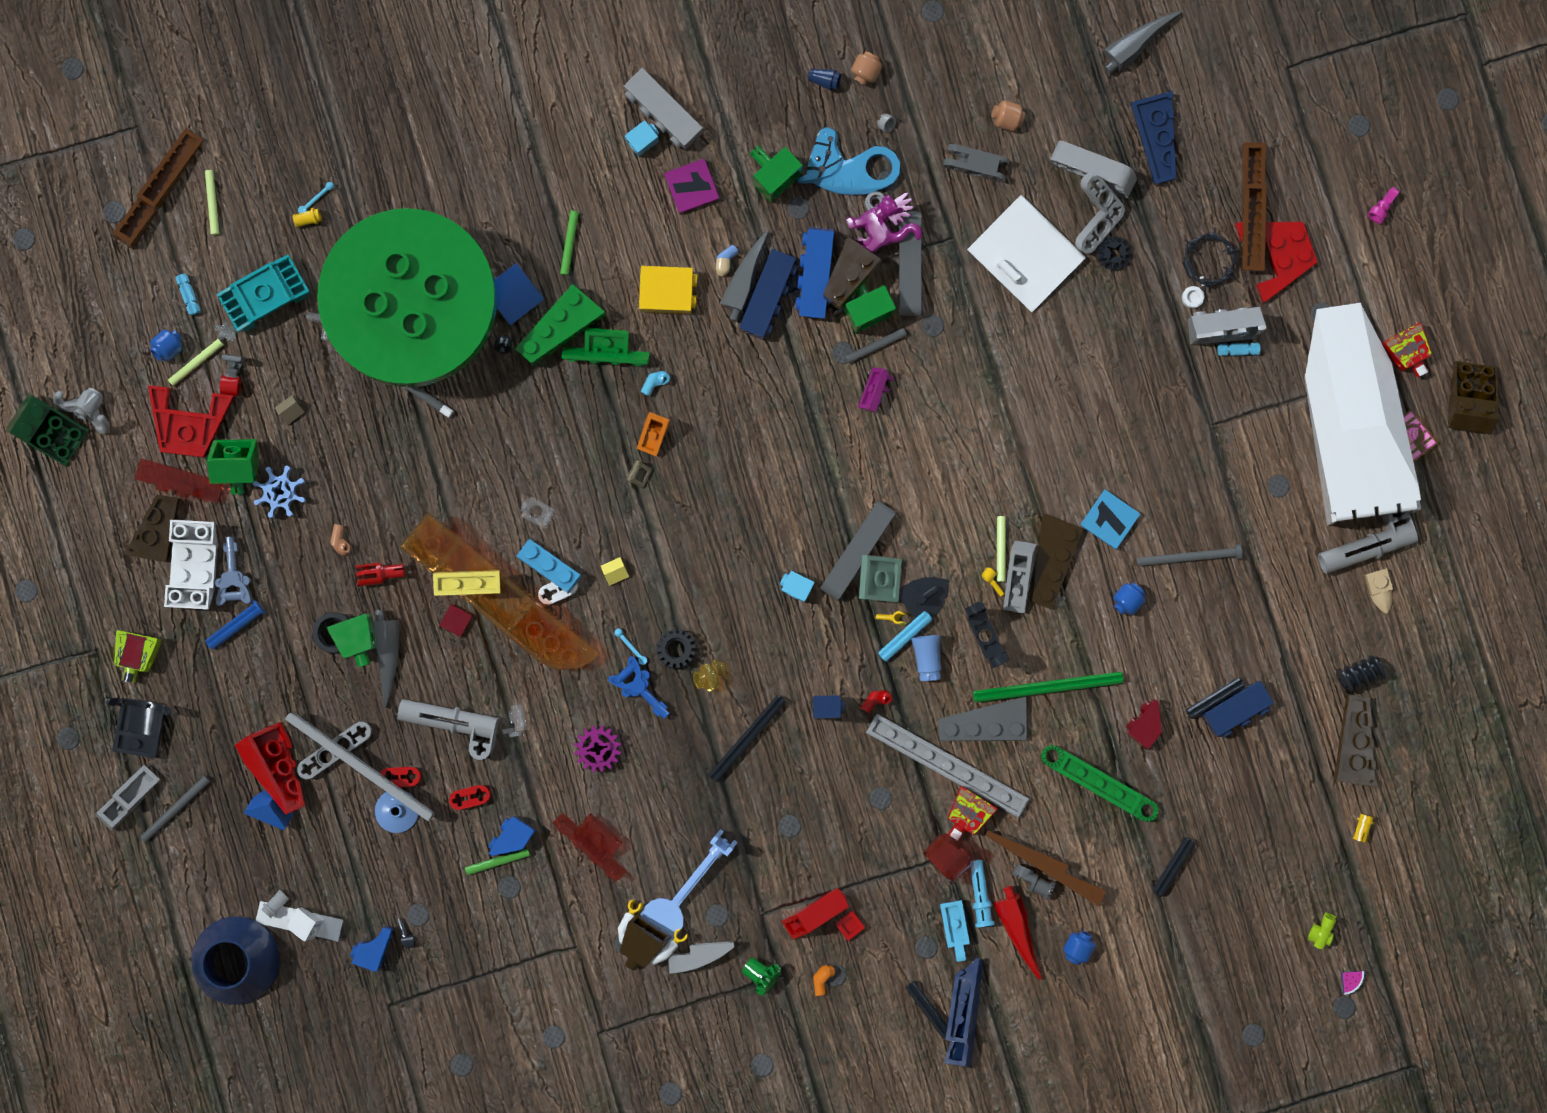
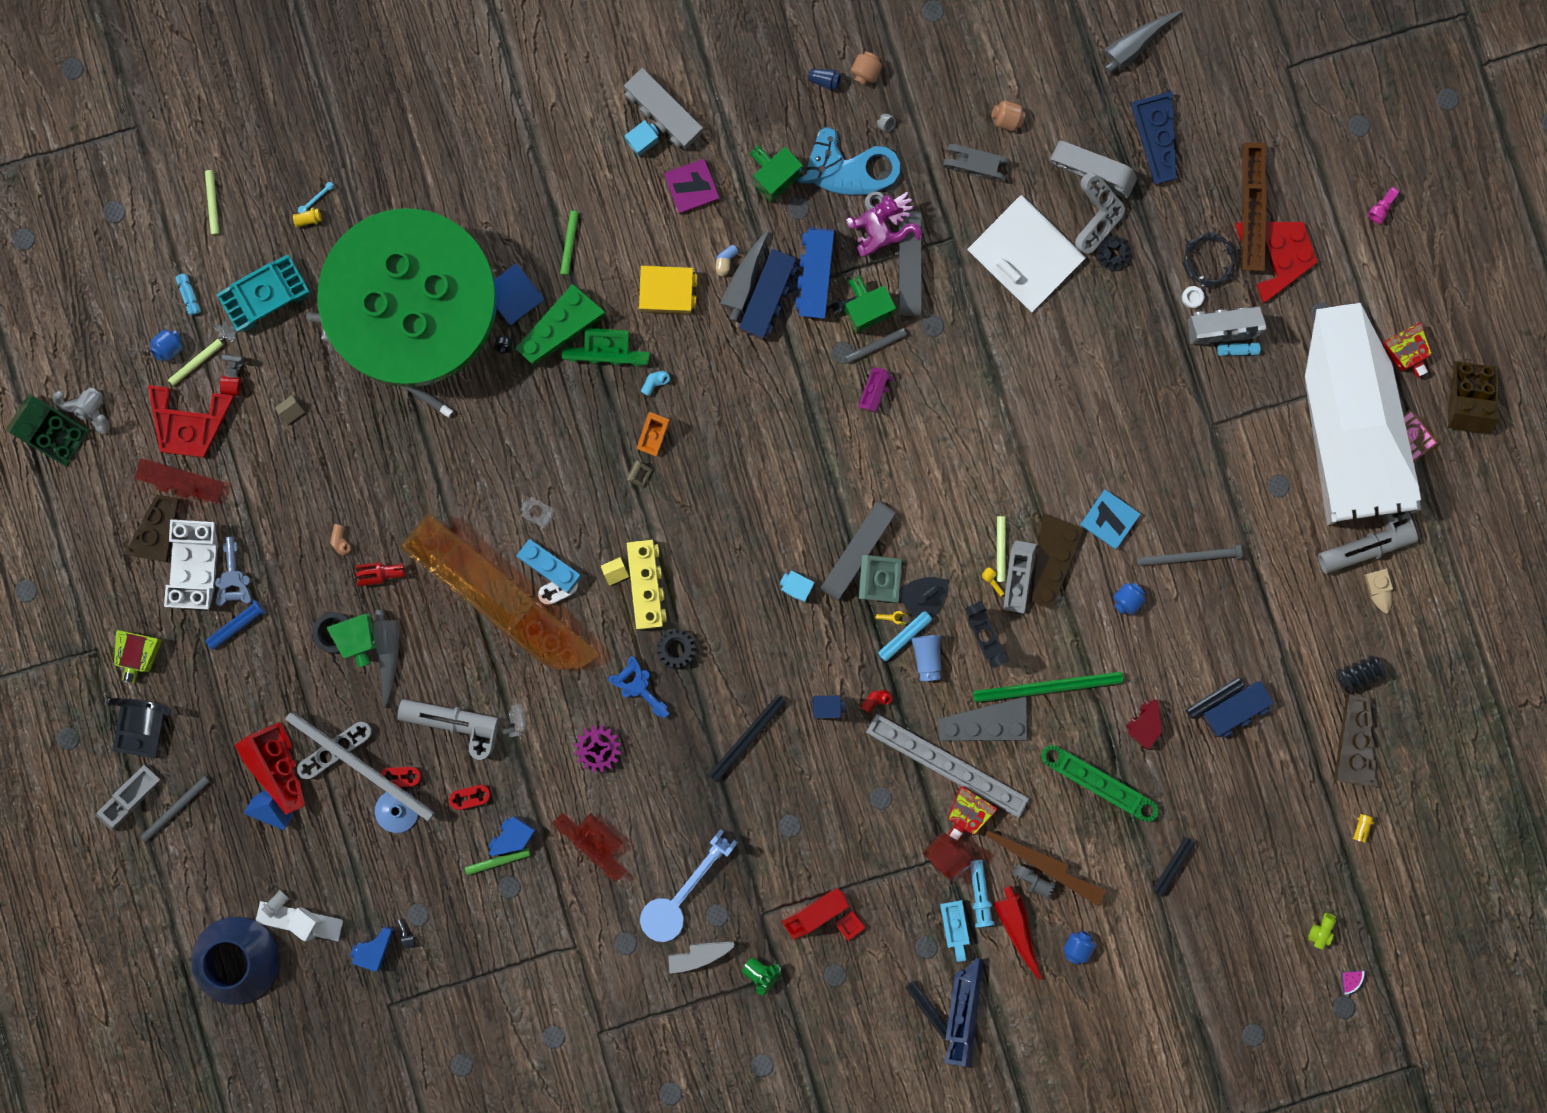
reddish brown slope [113,128,204,250] -> none
green brick [207,439,260,495] -> none
light blue gear [253,466,306,518] -> none
light yellow plate [433,570,500,596] -> none
dark red piece [439,604,472,637] -> none
medium azure hinge [614,628,647,665] -> none
dark brown torso [618,900,688,970] -> none
clear yellow animal [693,659,726,691] -> none
orange arm [813,965,835,996] -> none
dark brown wing [823,237,882,310] -> none
none -> light yellow brick [627,540,667,630]

